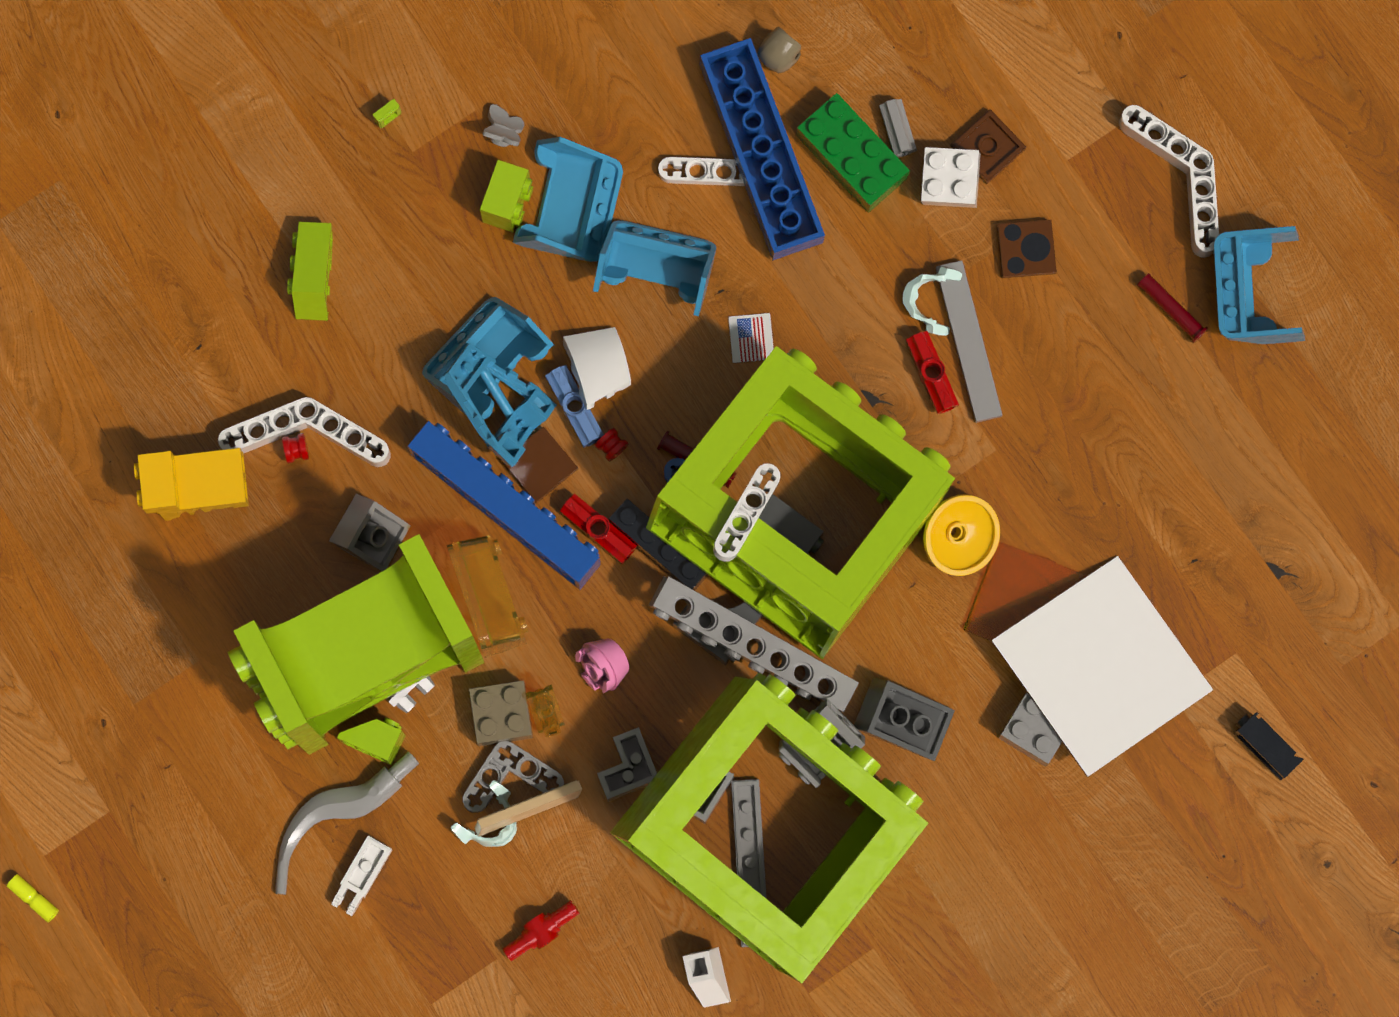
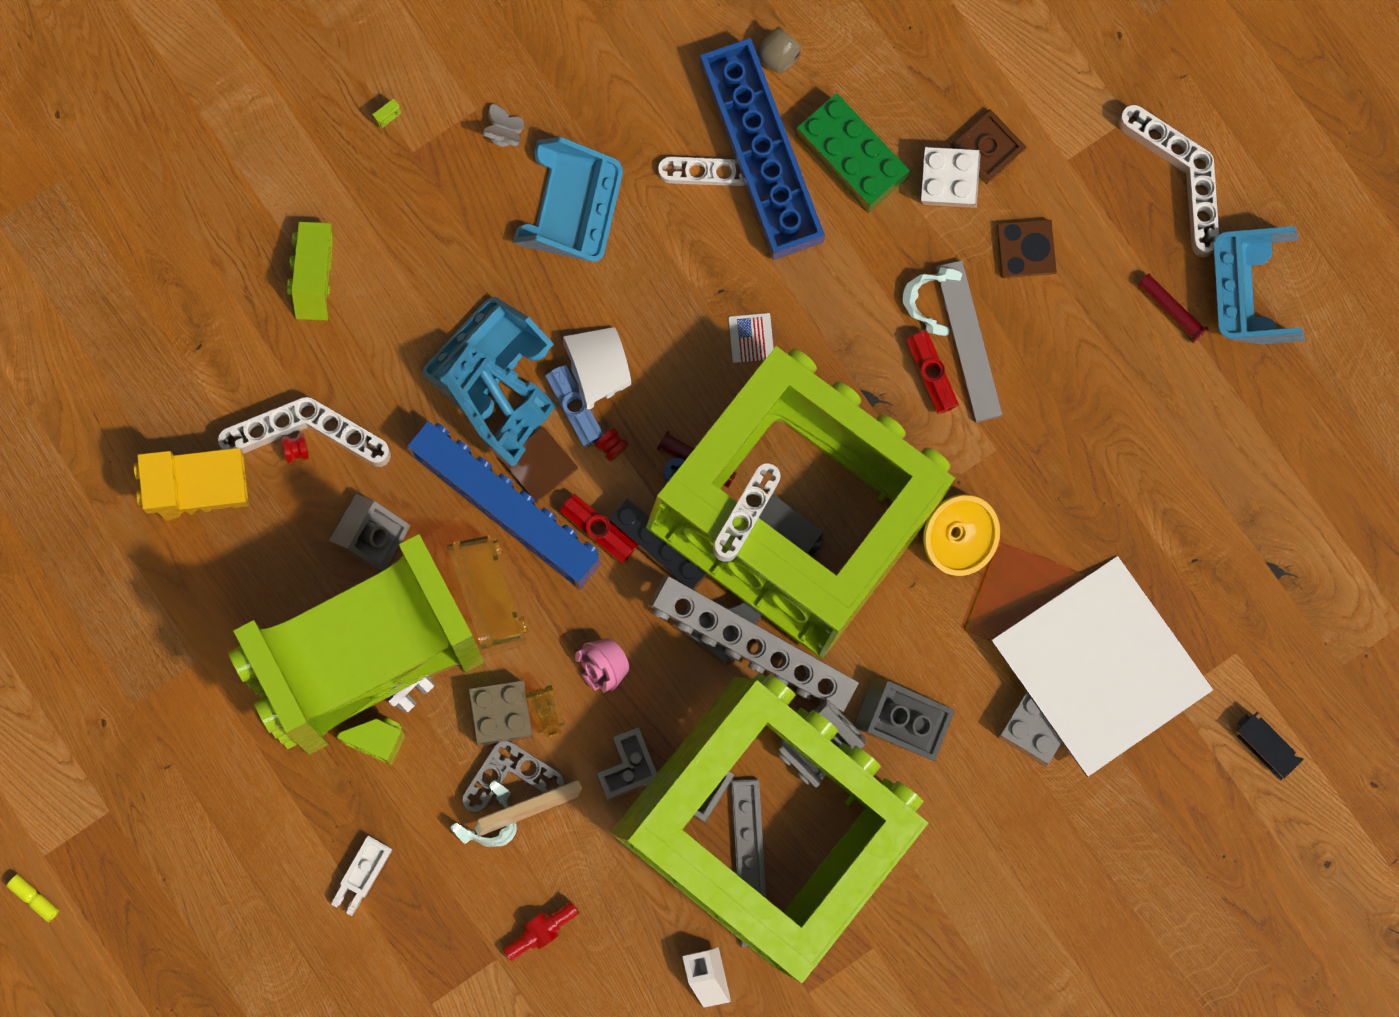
light grey animal [275,751,419,895] -> none
lime brick [480,160,534,232] -> none
dark azure windscreen [593,221,716,316] -> none
light grey axle [879,99,917,157] -> none

